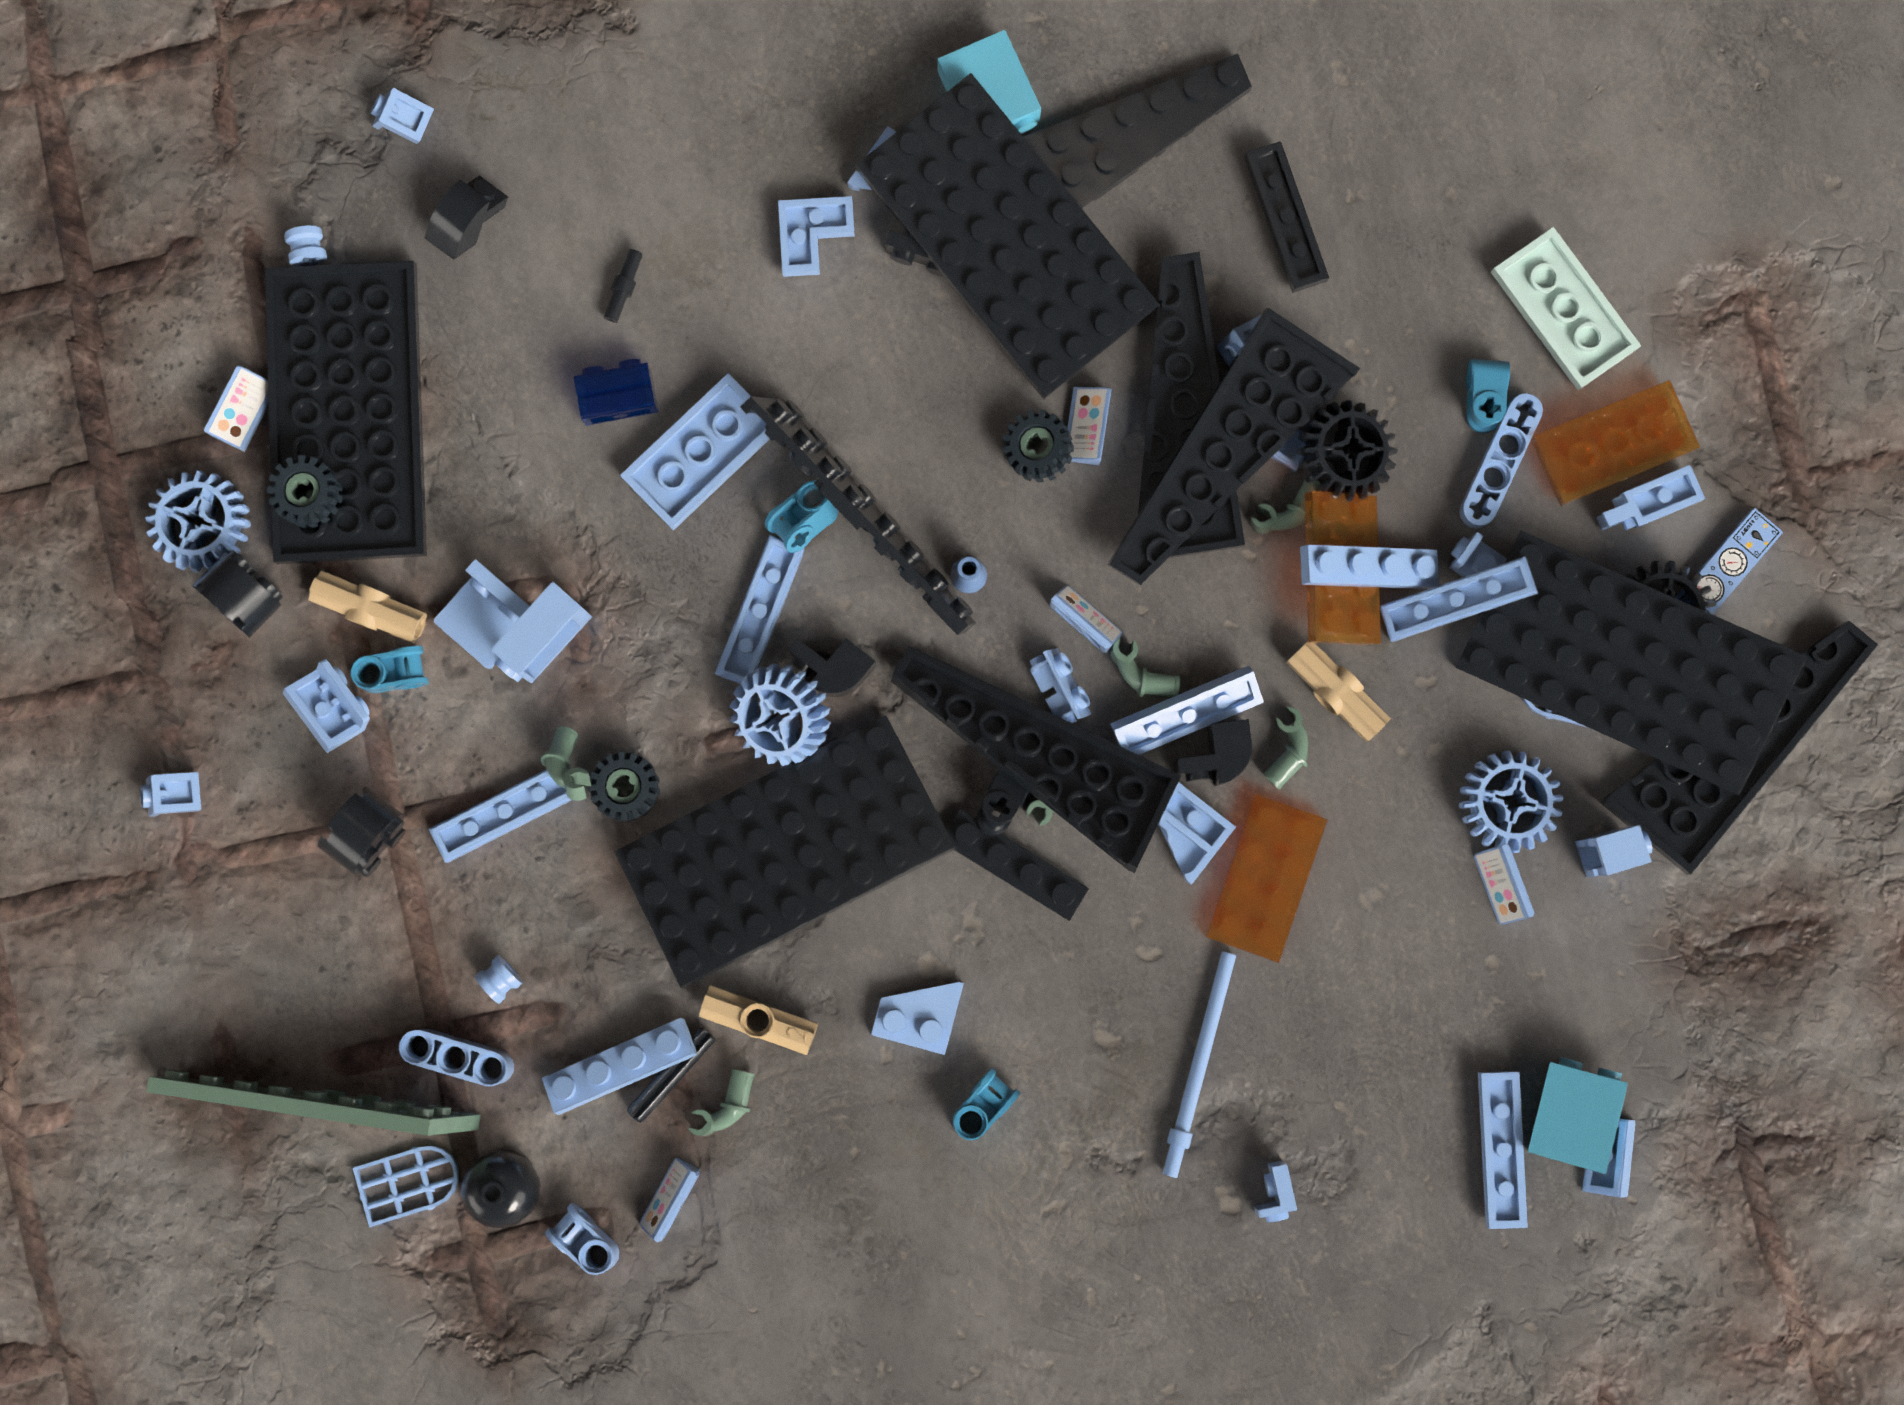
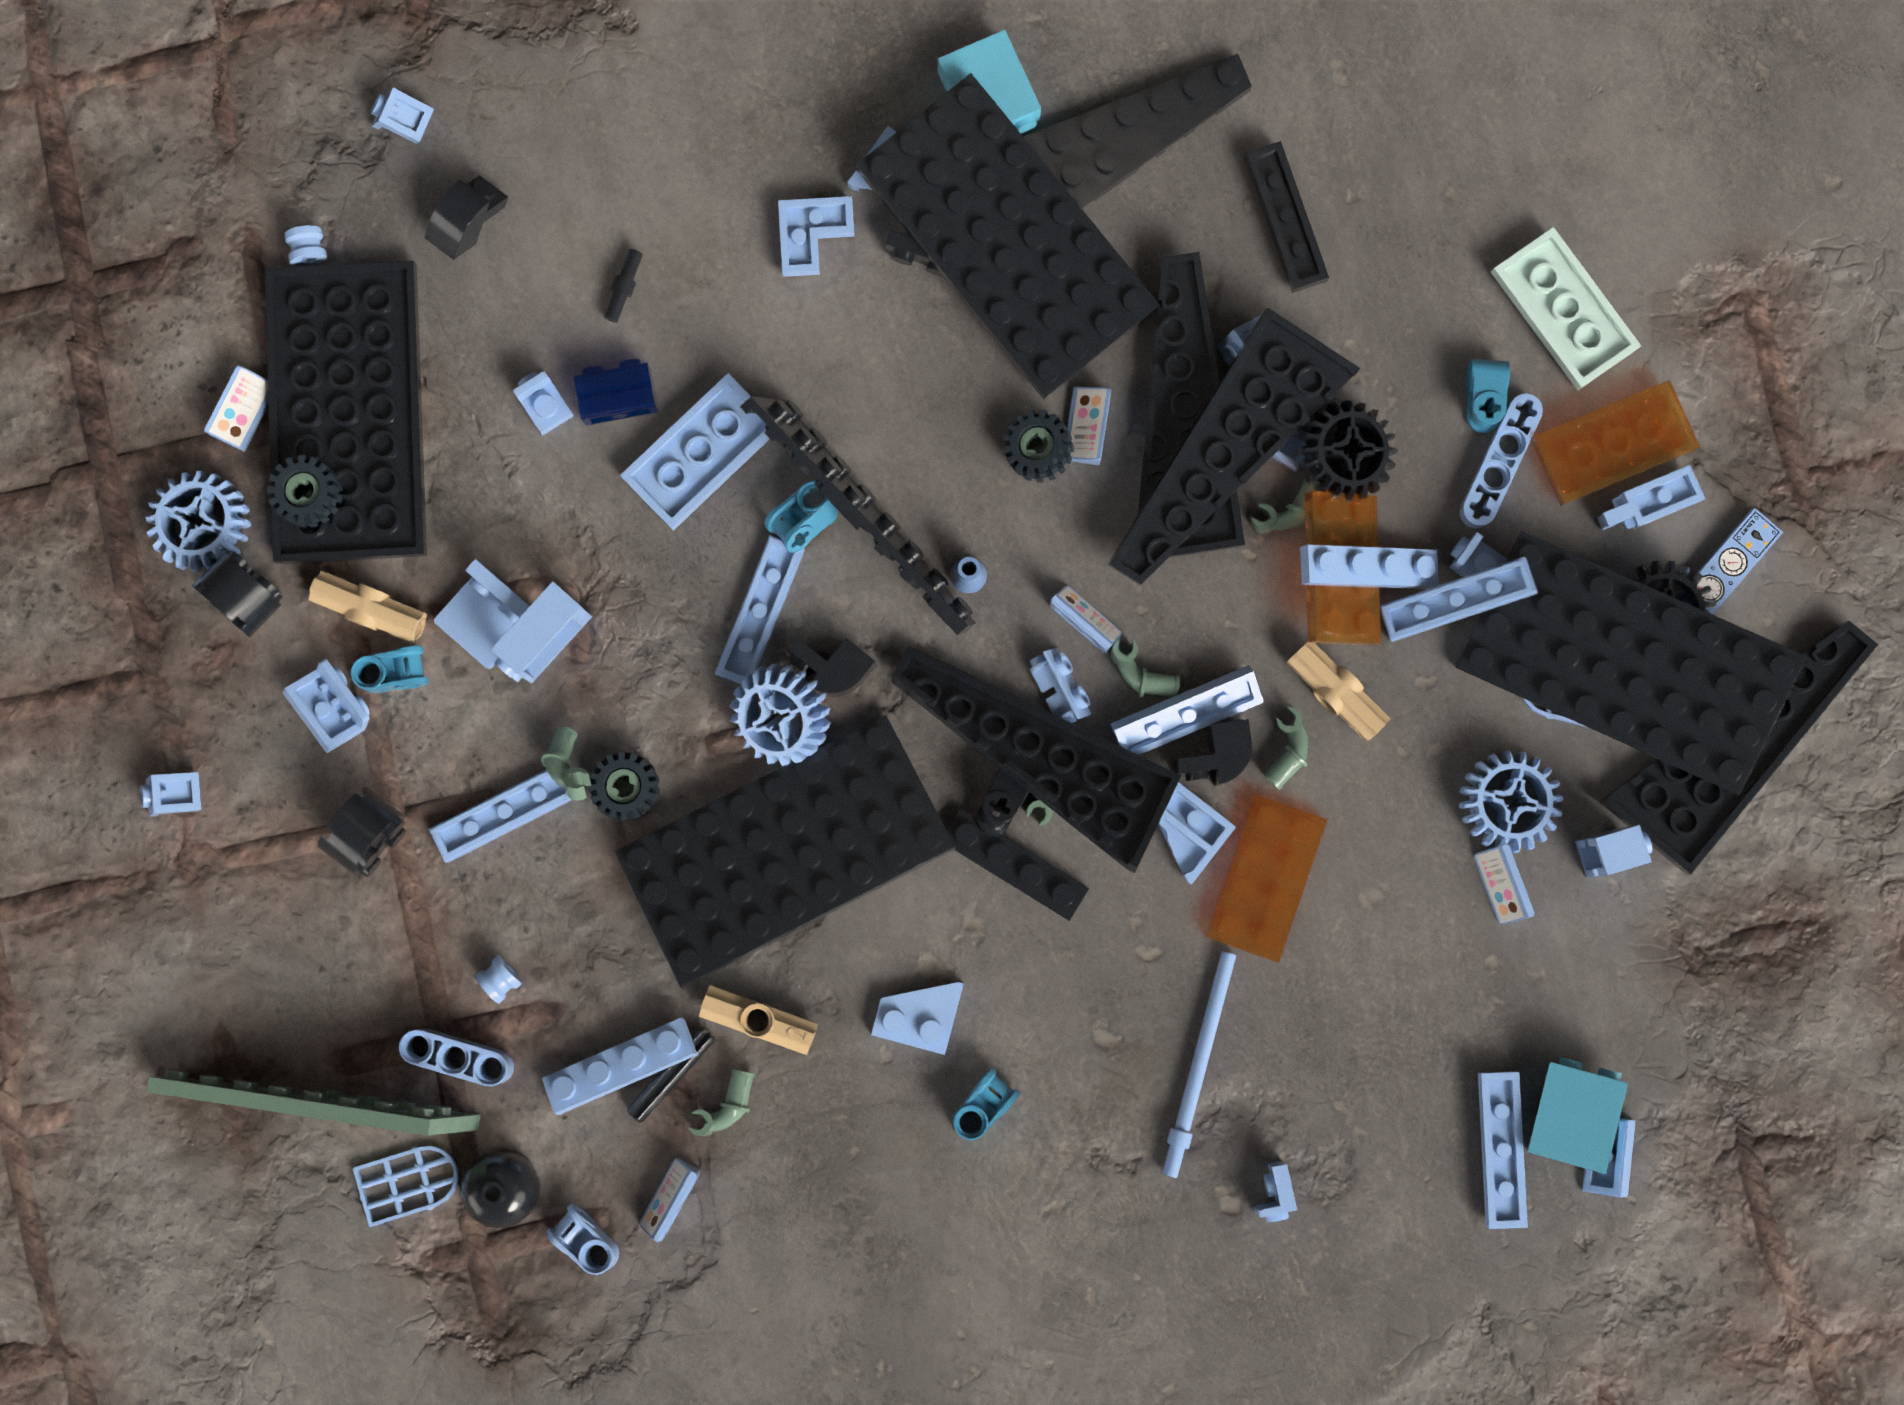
none -> light blue bracket [513,371,574,435]

